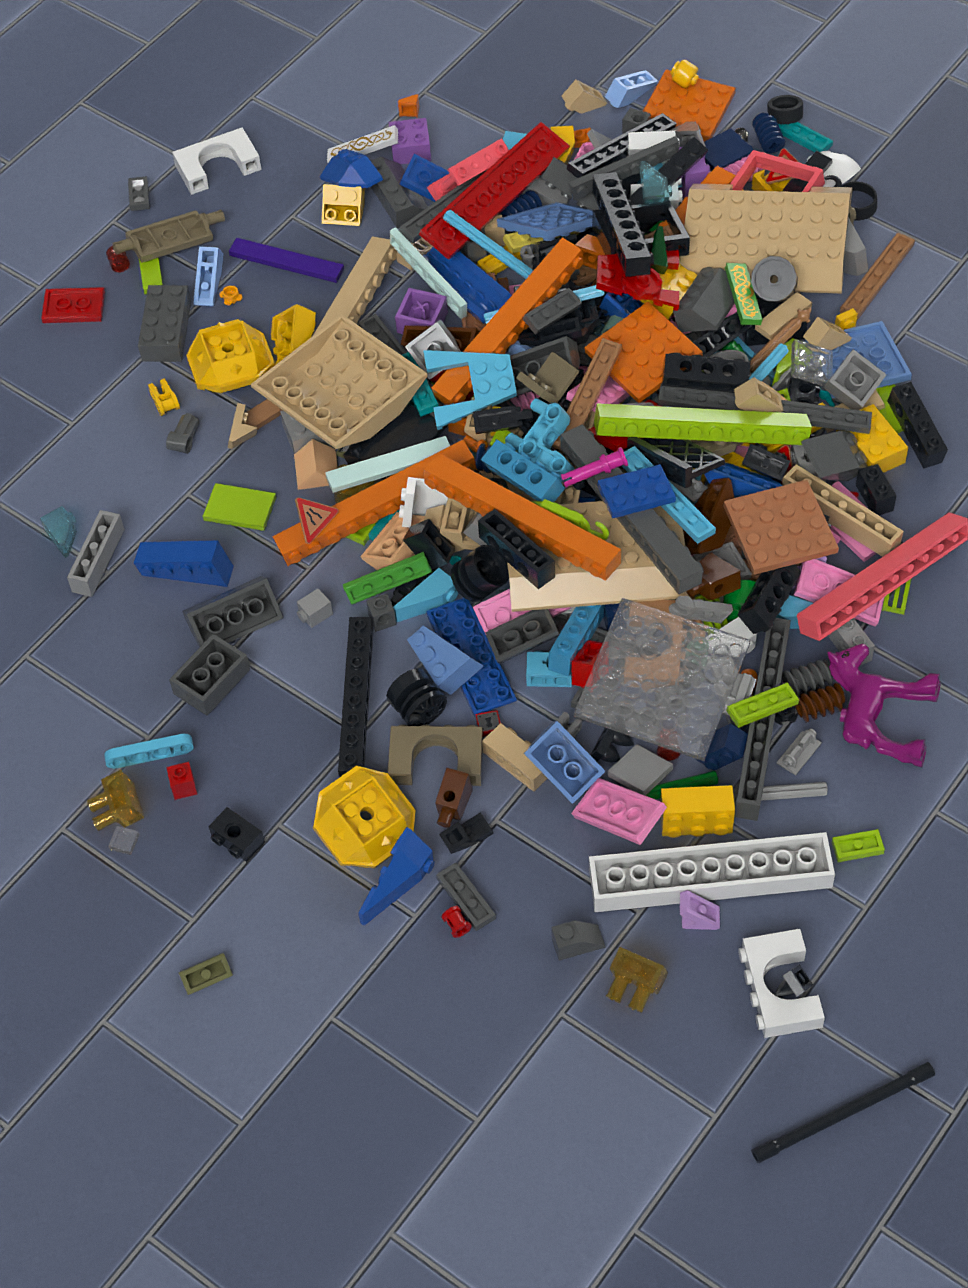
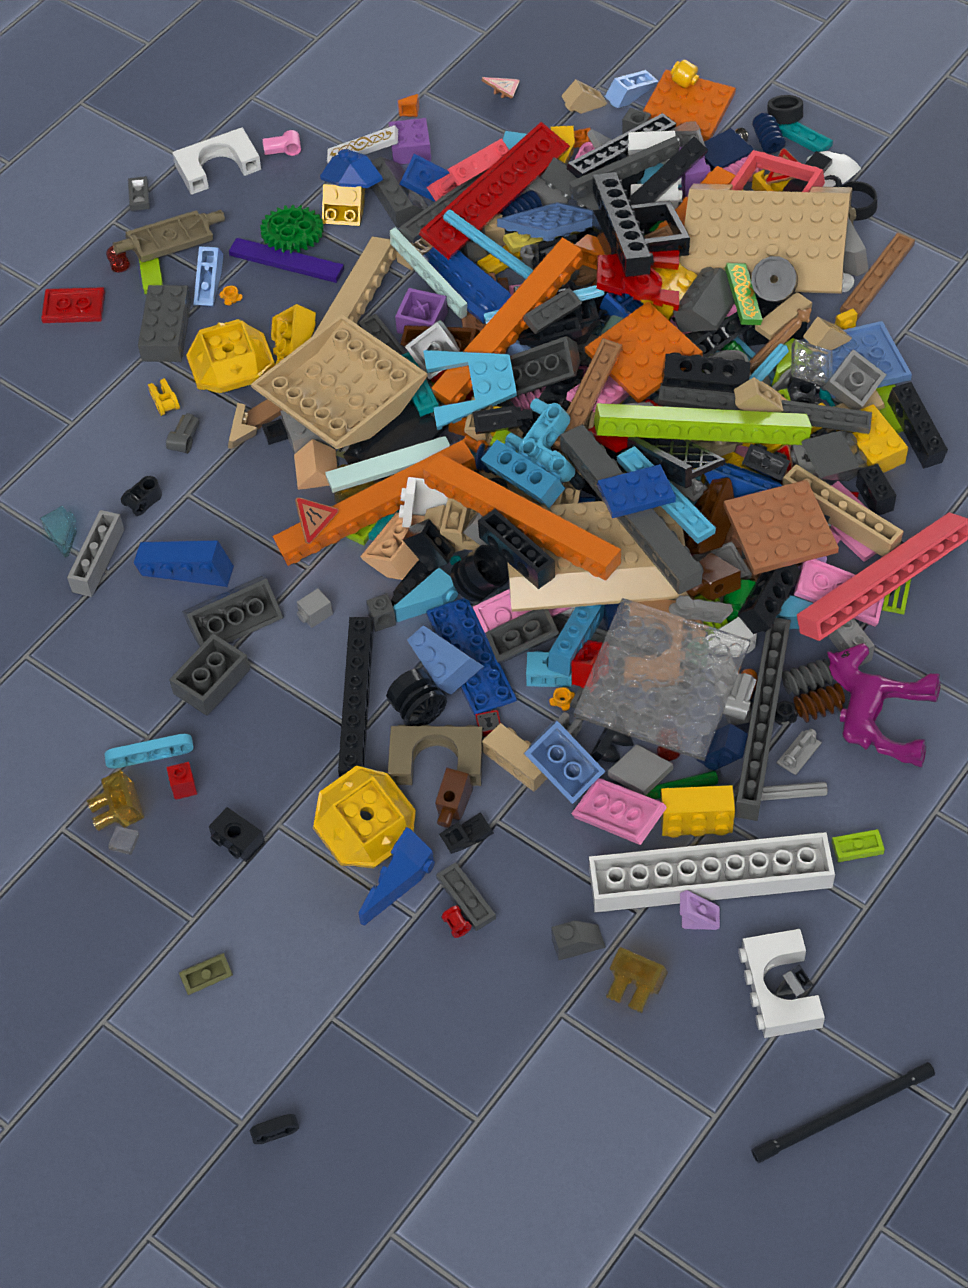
lime tile [203,483,276,531] -> none
bright green tile [343,552,432,604] -> none
dark tan bracket [516,352,579,404] -> none
lime plate [532,499,609,540] -> none
dark pink pin [561,447,628,488] -> none
clear light blue slope [639,161,672,204] -> none
dark green slope [650,226,668,274] -> none
lime tile [726,682,799,728] -> none
none -> black piece [121,476,162,516]
none -> black beam [250,1114,299,1145]
none -> green gear [260,205,324,253]
none -> black plate [262,419,288,445]
none -> bright pink piece [263,130,301,156]
none -> piece [482,77,519,98]
none -> light orange plate [549,687,575,711]
none -> white plate [842,273,854,292]

